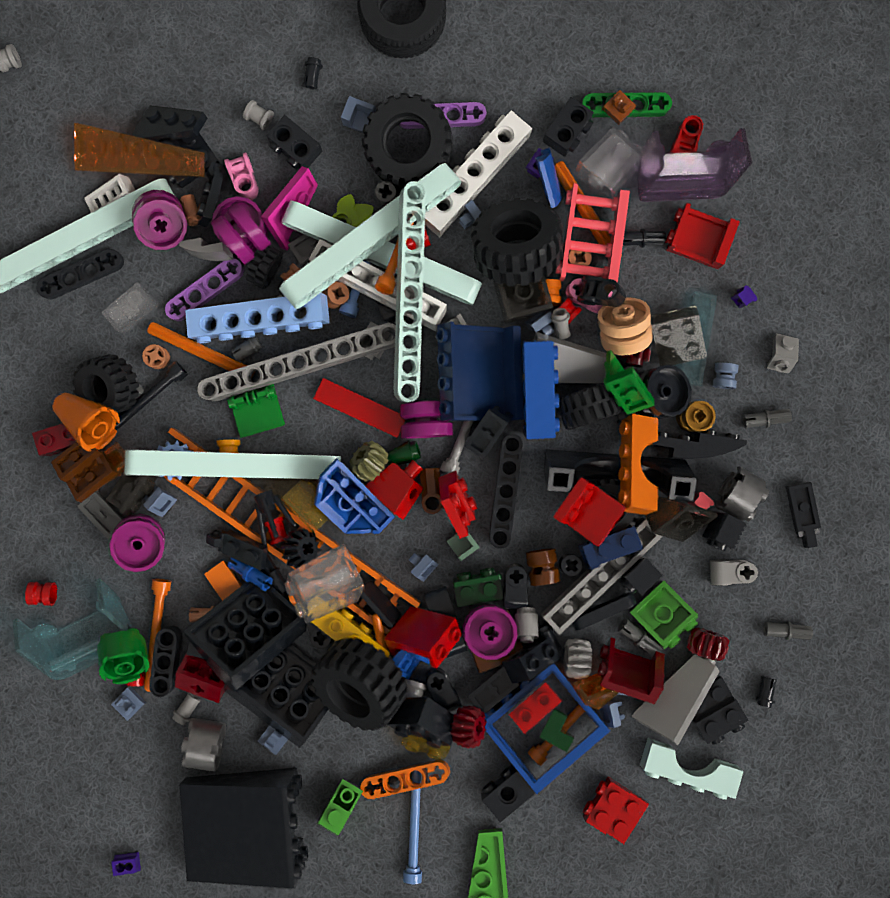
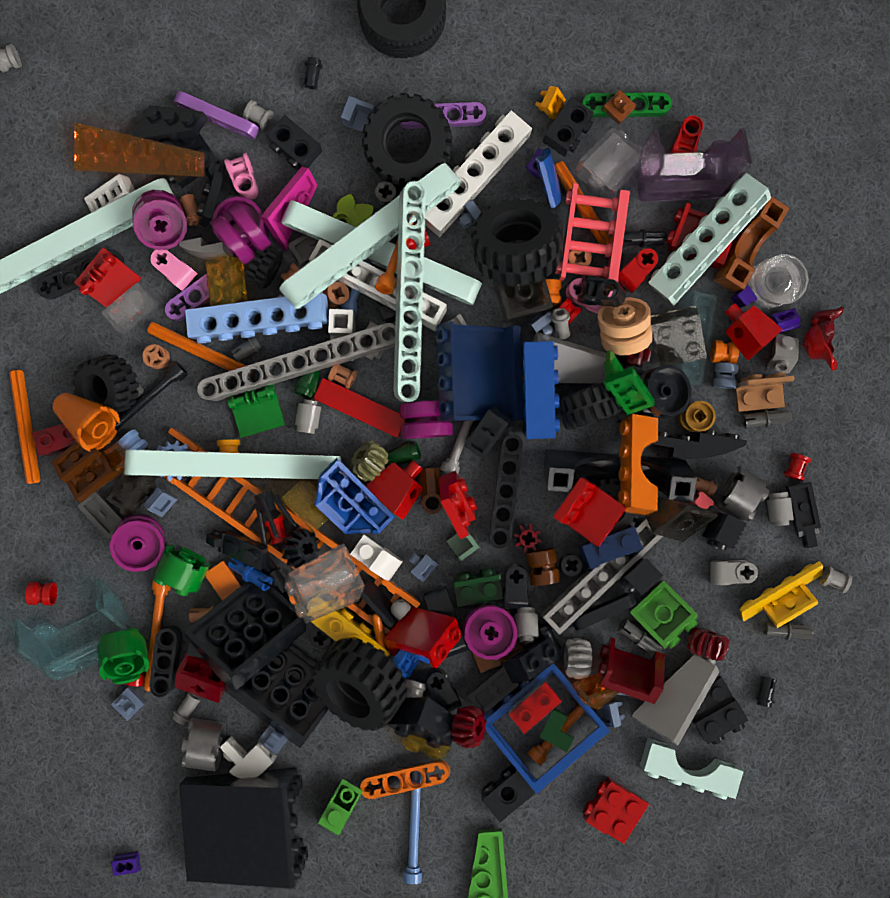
none -> orange axle [9,370,40,484]
none -> red hinge [74,247,141,313]
none -> light blue wheel [117,429,148,450]
none -> bright pink piece [151,250,197,291]
none -> green brick [153,545,210,596]
none -> medium lavender beam [173,91,260,140]
none -> clear yellow bracket [206,256,247,306]
none -> white brick [220,736,277,778]
none -> dark green cone [294,370,320,399]
none -> light grey brick [295,399,321,434]
none -> white brick [328,309,356,361]
none -> nougat bush [328,364,358,389]
none -> white brick [350,534,403,581]
none -> light grey hinge [391,599,411,621]
none -> dark red gear [513,524,542,553]
none -> light orange tile [535,86,566,120]
none -> red piece [618,248,658,293]
none -> light aqua brick [648,173,771,306]
none -> nougat pin [695,476,718,497]
none -> orange wheel [710,340,739,364]
none -> dark orange arch [713,196,789,292]
none -> red torso [725,303,783,361]
none -> medium nougat bracket [734,372,794,412]
none -> yellow bracket [739,561,823,628]
none -> clear wheel [747,254,809,308]
none -> light grey brick [767,492,794,526]
none -> dark purple piece [772,308,801,333]
none -> red bush [783,452,811,482]
none -> hair [802,306,844,371]
none -> light grey bush [820,566,852,594]

